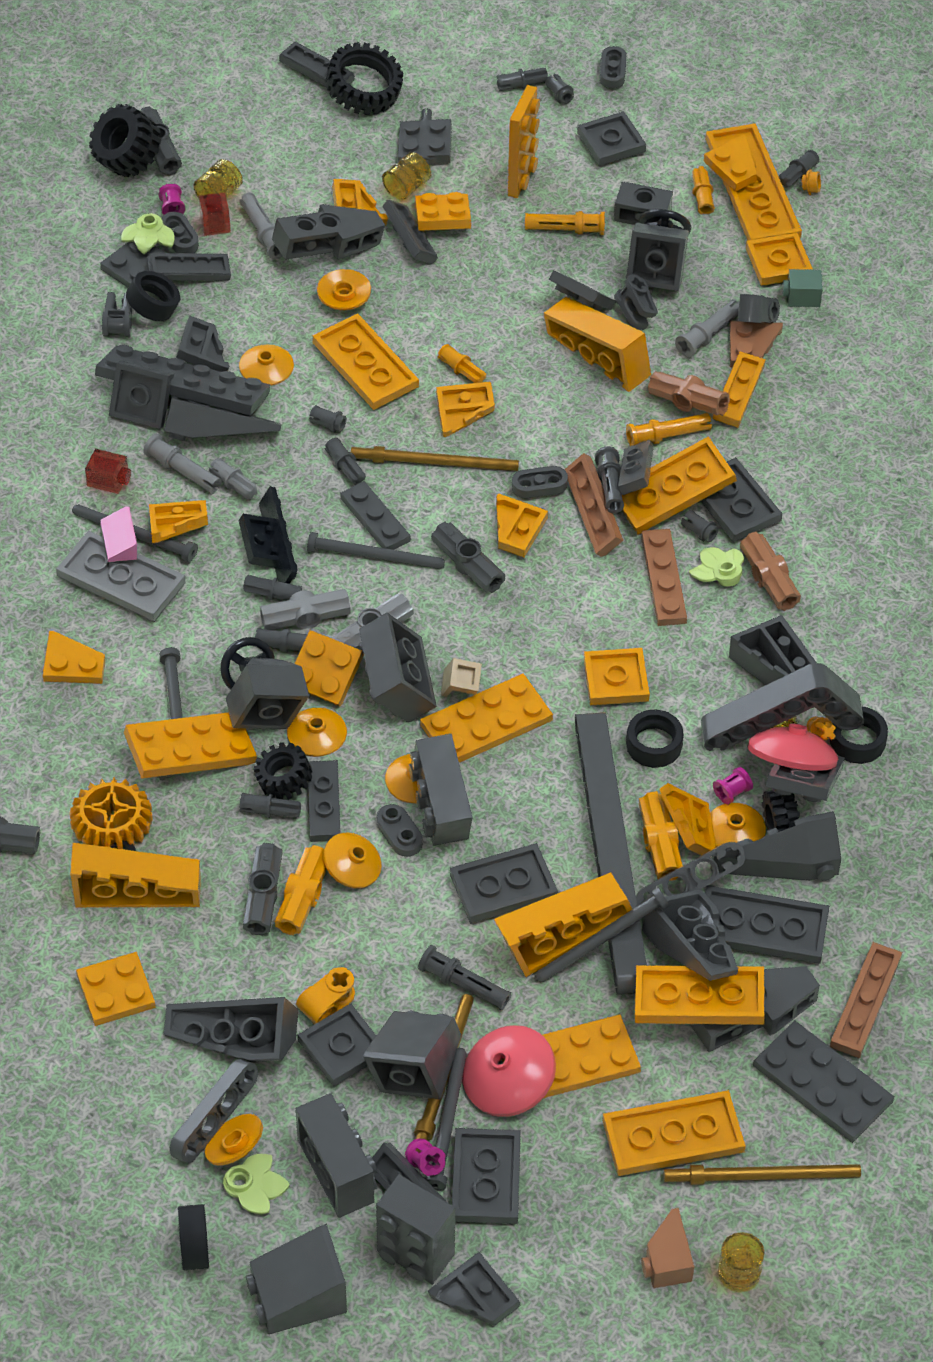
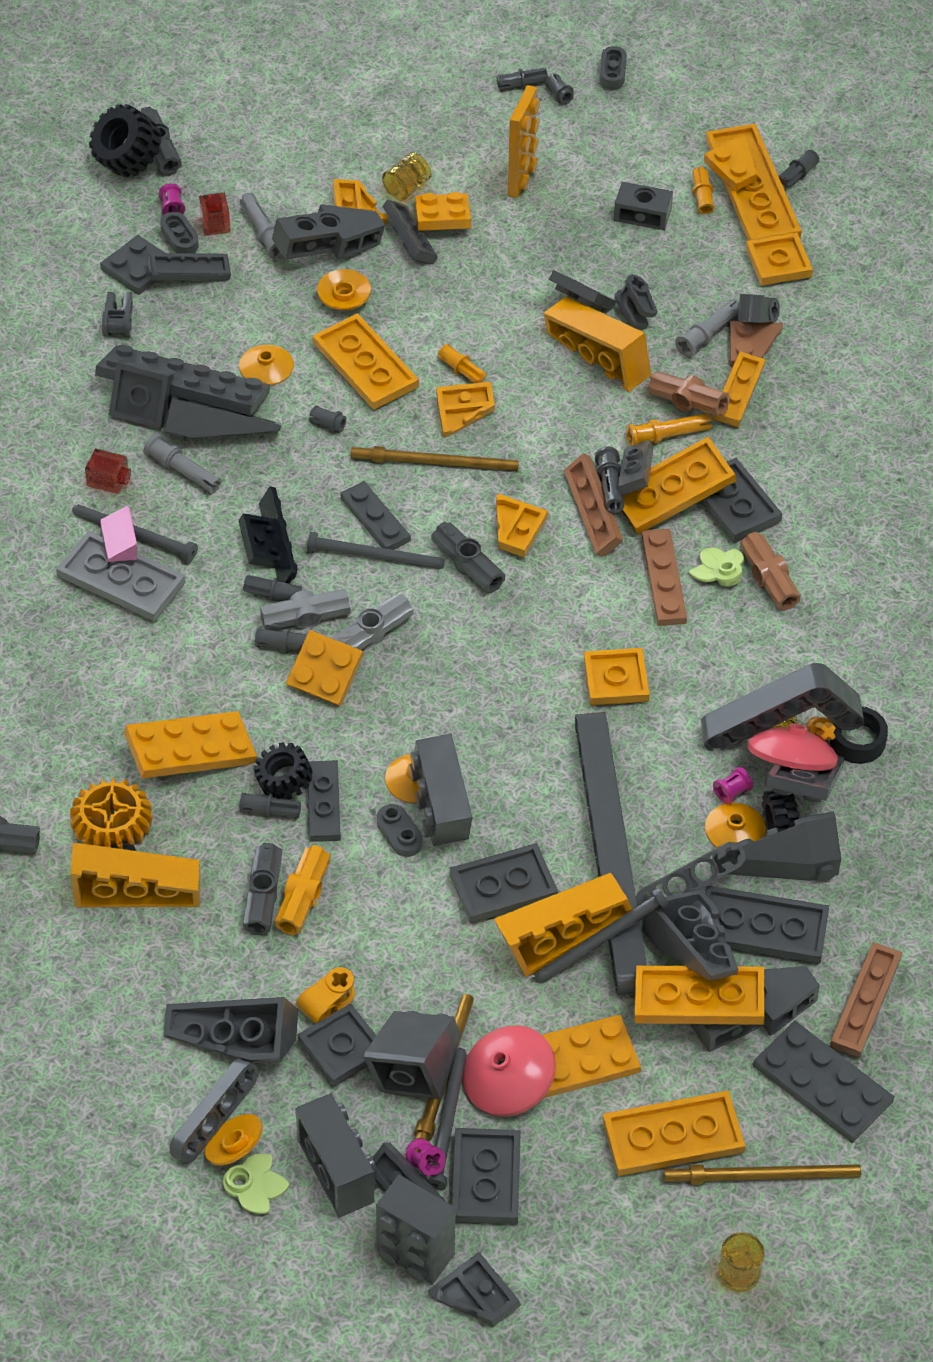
light orange wing [43,631,106,684] -> none
light orange plate [76,951,156,1026] -> none
yellowish green plate [121,213,175,254] -> none
black tyre [126,271,181,321] -> none
light orange wing [149,500,208,543] -> none
dark grey bar [159,647,183,719] -> none
dark grey wing [176,315,230,372] -> none
black tyre [178,1204,209,1271] -> none
clear yellow wheel [193,159,243,208] -> none
light grey axle [209,458,258,499] -> none
dark grey piece [220,637,309,729] -> none
dark grey slope [246,1224,347,1335] -> none
dark grey plate [279,41,355,87] -> none
light orange dish [287,708,347,757] -> none
light orange dish [323,832,382,889] -> none
dark grey axle [324,438,366,485] -> none
black tyre [325,42,403,115] -> none
dark grey brick [359,613,437,722] -> none
dark grey plate [398,108,452,177] -> none
dark grey pin [418,945,512,1010] -> none
light orange plate [420,673,553,763] -> none
tan panel [441,658,482,697] -> none
dark grey plate [512,466,568,498] -> none
light orange pin [525,211,605,235] -> none
dark grey plate [577,111,646,166] -> none
dark grey piece [626,209,692,291] -> none
black tyre [626,709,684,768] -> none
light orange piece [639,791,683,881] -> none
nougat slope [641,1208,694,1289] -> none
light orange wing [660,783,716,856] -> none
dark grey pin [681,510,718,542] -> none
dark grey wedge [729,615,817,685] -> none
sand green brick [782,269,823,307] -> none
light orange plate [802,169,821,195] -> none

